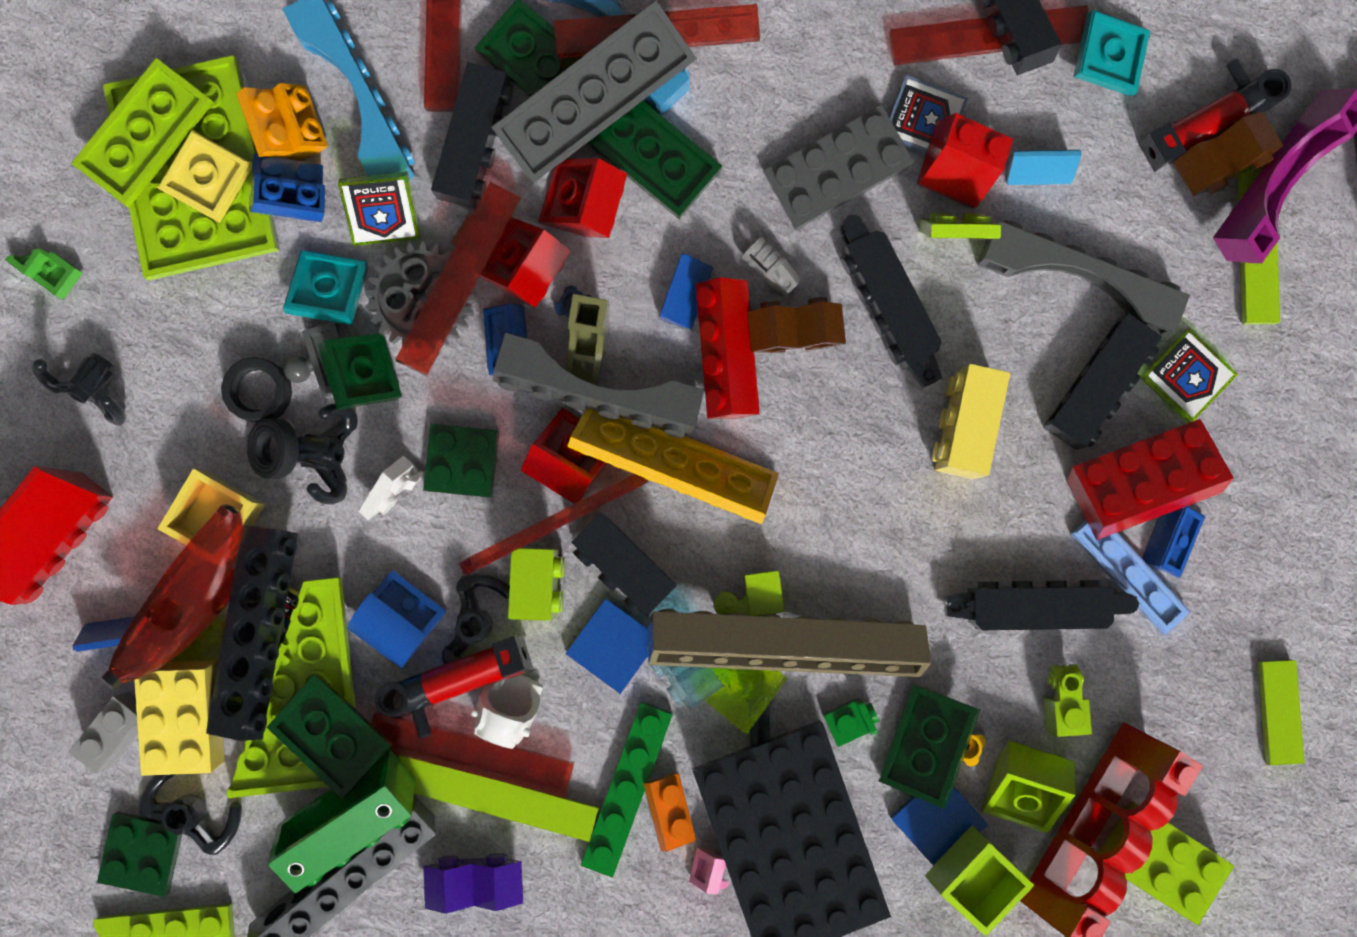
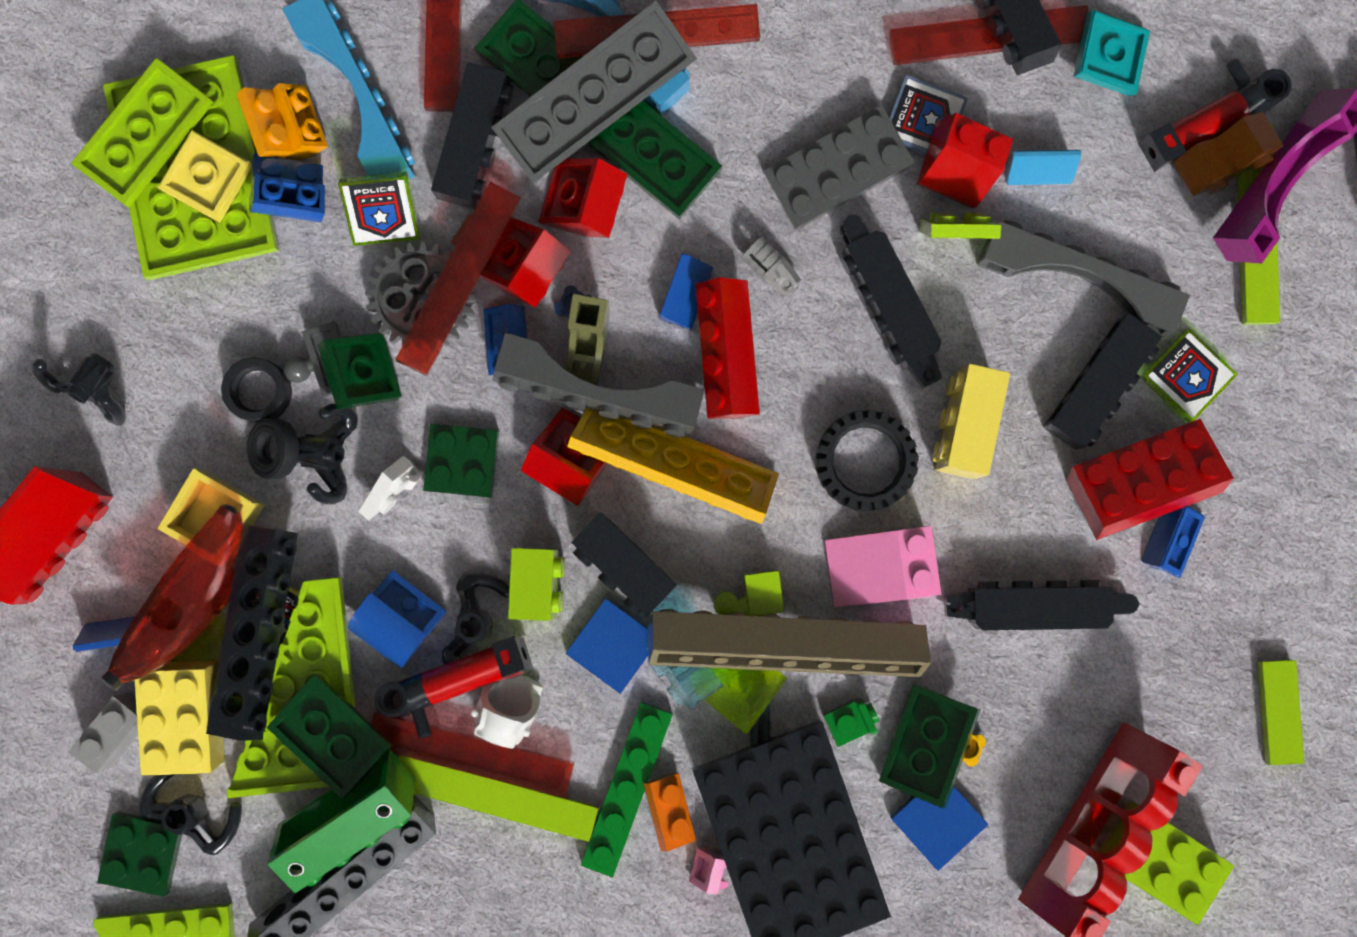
bright green slope [5,248,83,300] -> none
teal tile [283,250,369,325] -> none
dark purple brick [423,853,523,914] -> none
clear red tile [458,474,648,575] -> none
reddish brown brick [747,297,846,354] -> none
lime piece [924,825,1034,936] -> none
lime slope [982,741,1075,833] -> none
lime brick [1043,664,1092,737] -> none
light blue tile [1070,519,1190,635] -> none
none -> black tyre [815,410,919,511]
none -> bright pink slope [824,526,942,607]

